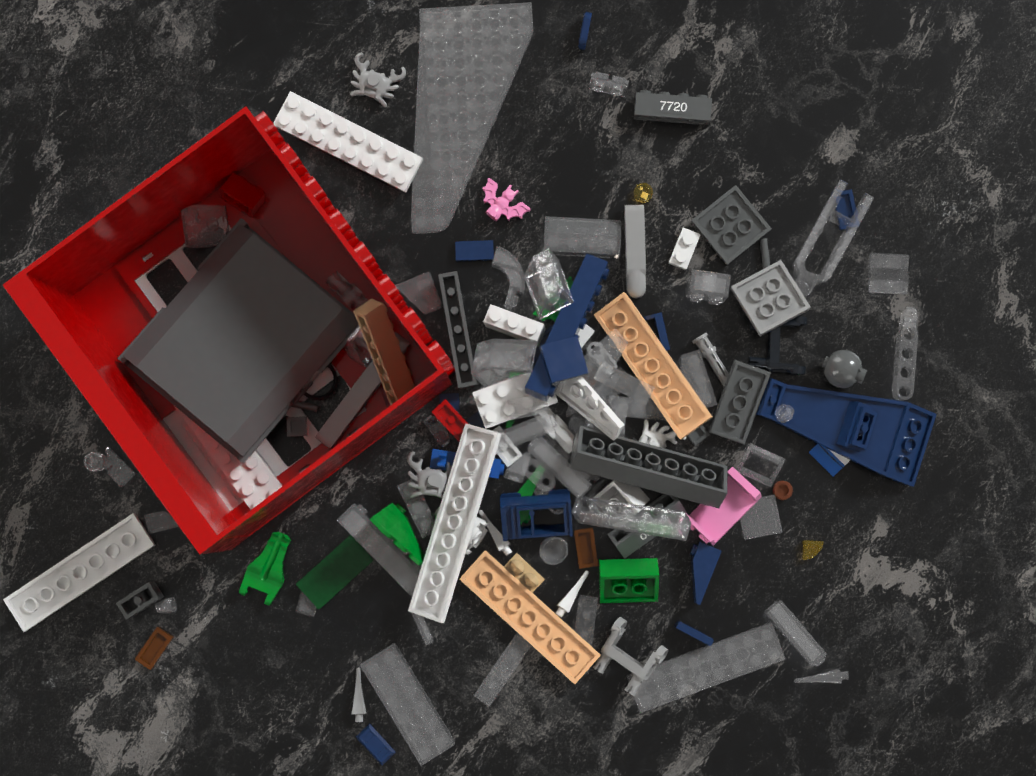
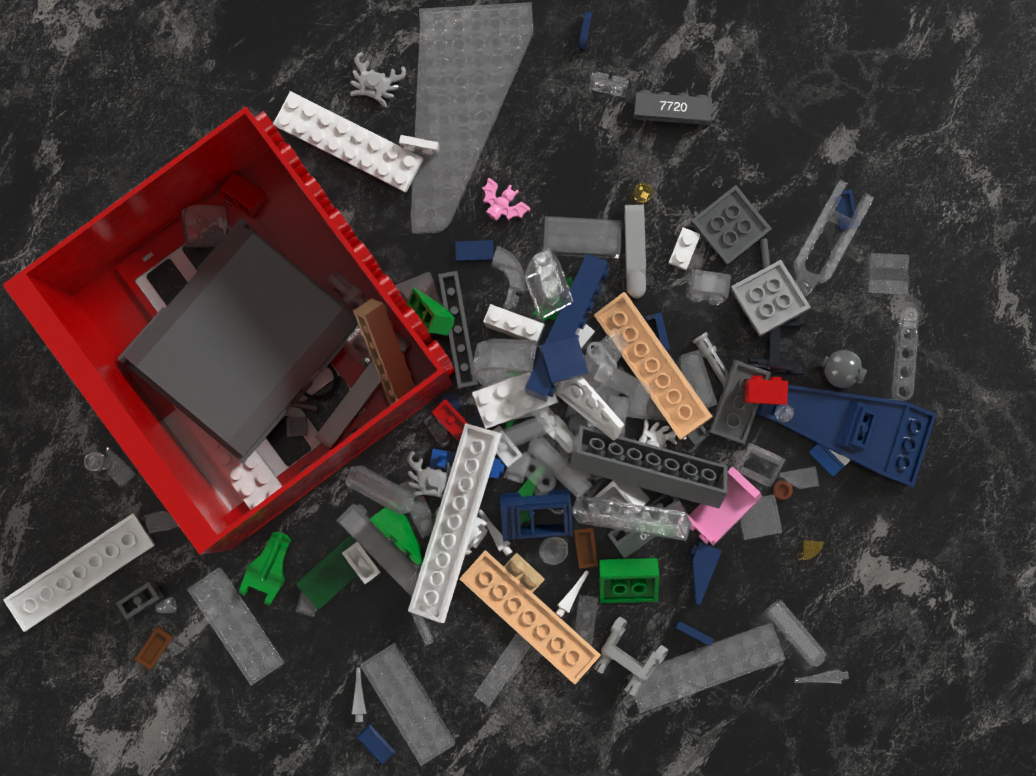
none -> clear plate [187,567,284,686]
none -> white plate [342,541,381,584]
none -> clear brick [345,466,416,514]
none -> white plate [399,135,439,155]
none -> green slope [407,288,455,336]
none -> red brick [744,376,788,405]
none -> clear slope [780,467,819,489]

